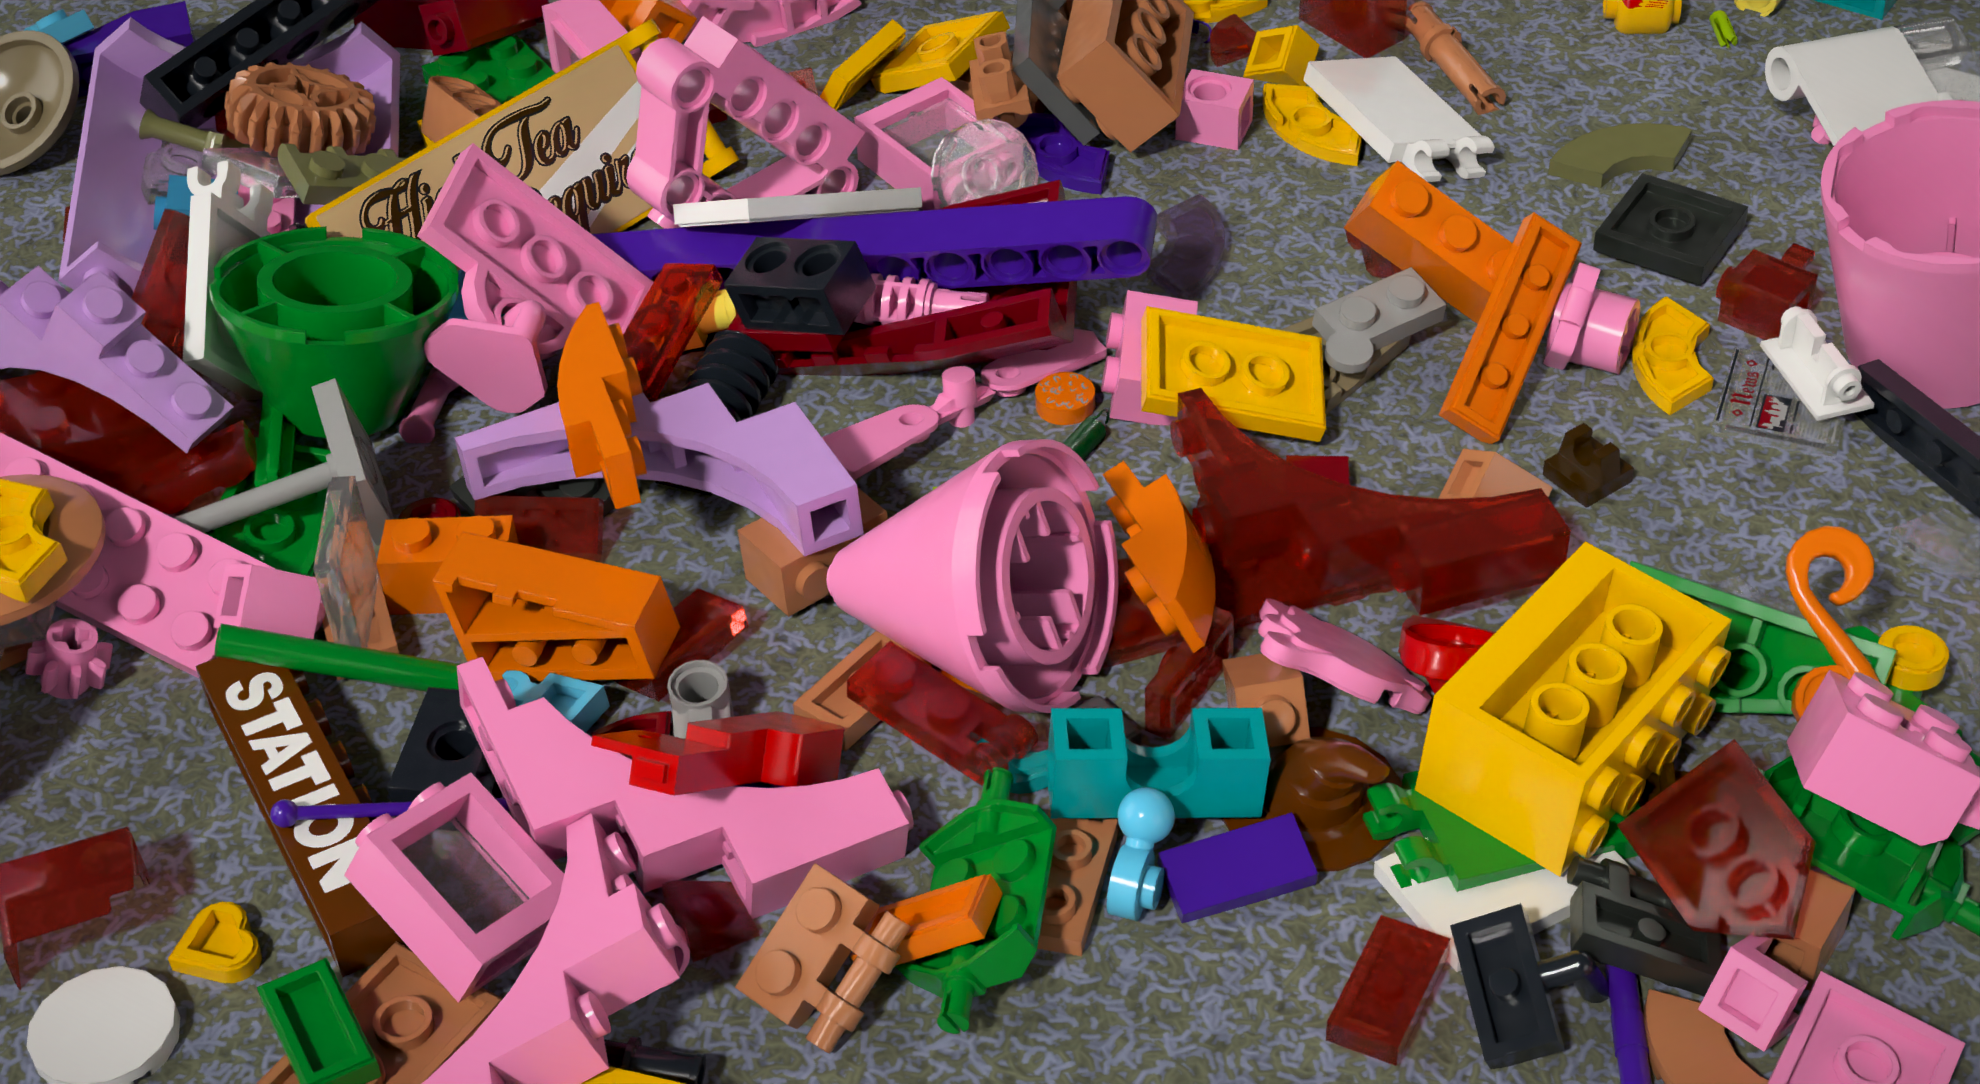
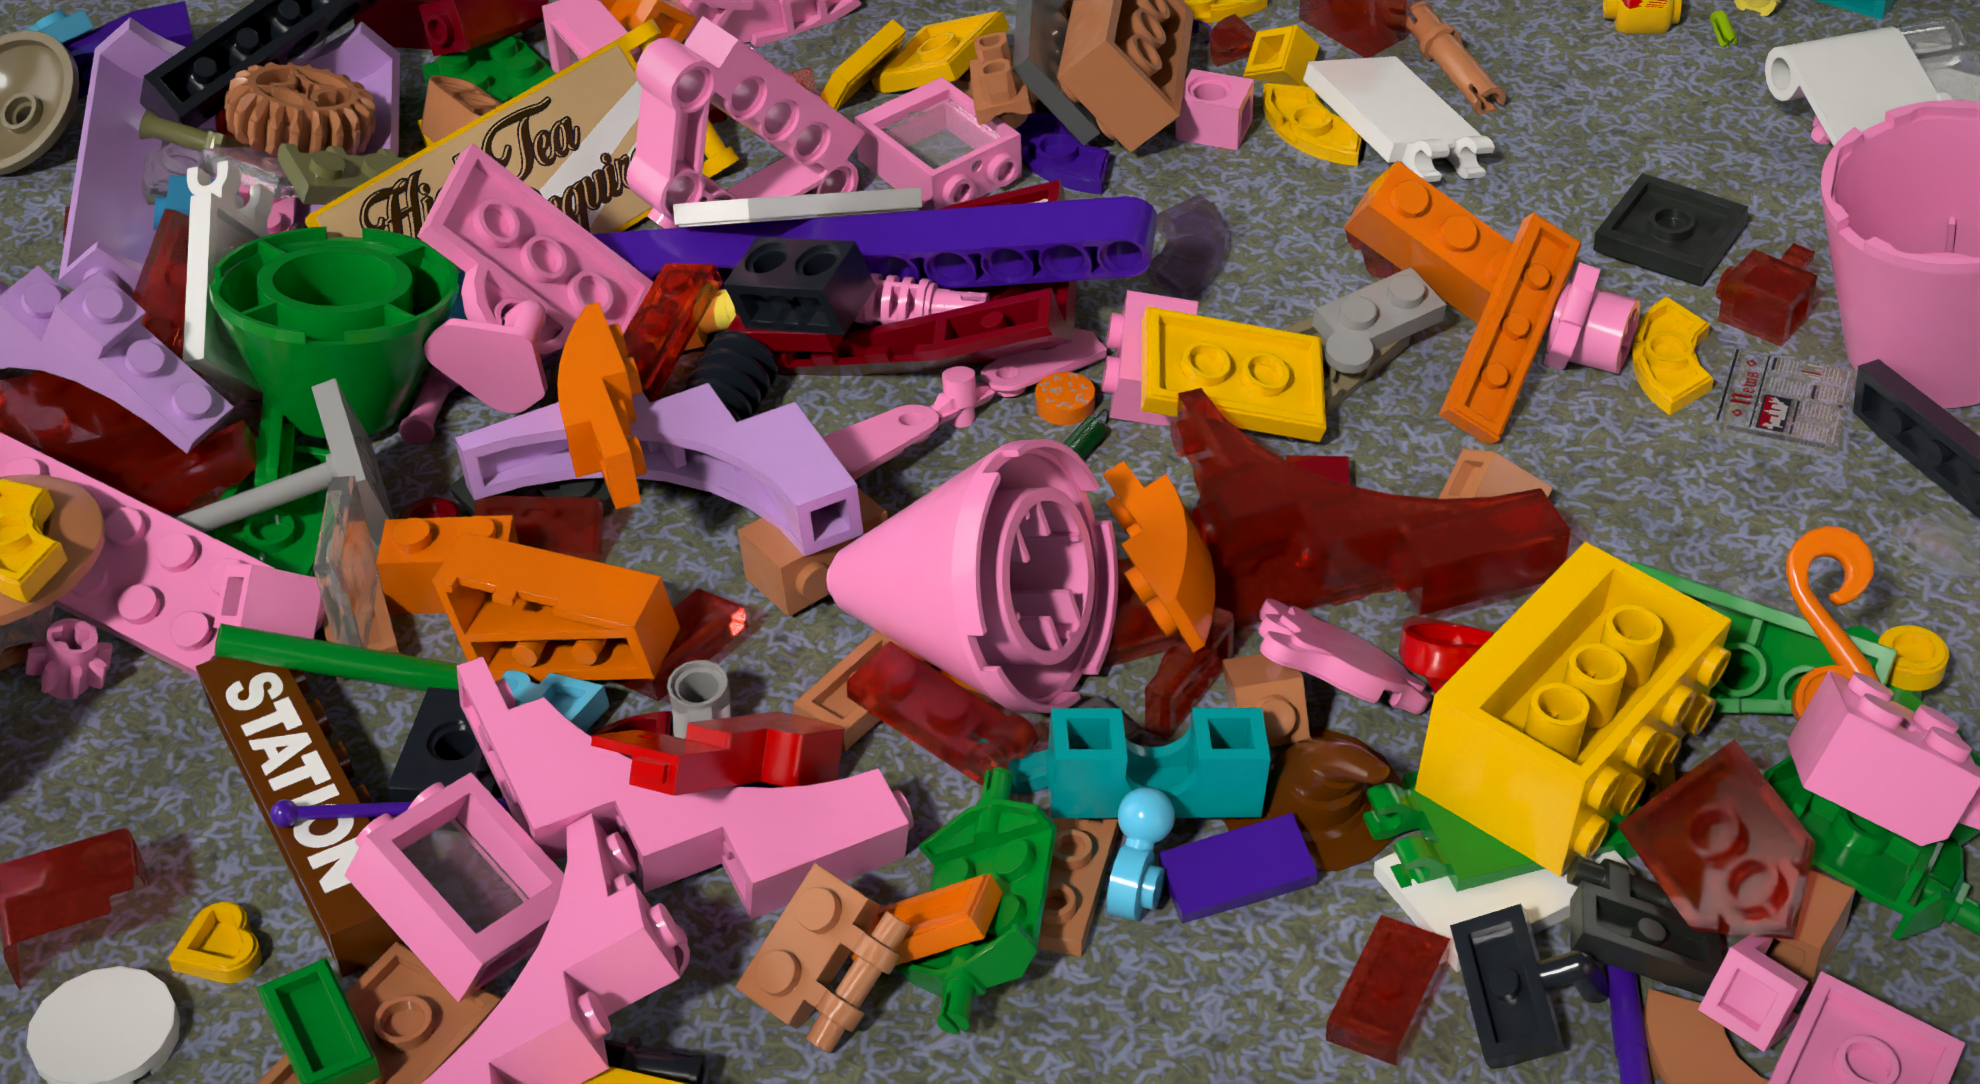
clear red slope [662,880,760,962] -> none
clear tile [931,118,1039,208] -> none
dark brown tile [1543,423,1634,508] -> none
olive tile [1548,123,1692,188] -> none
white hinge [1760,306,1874,421] -> none

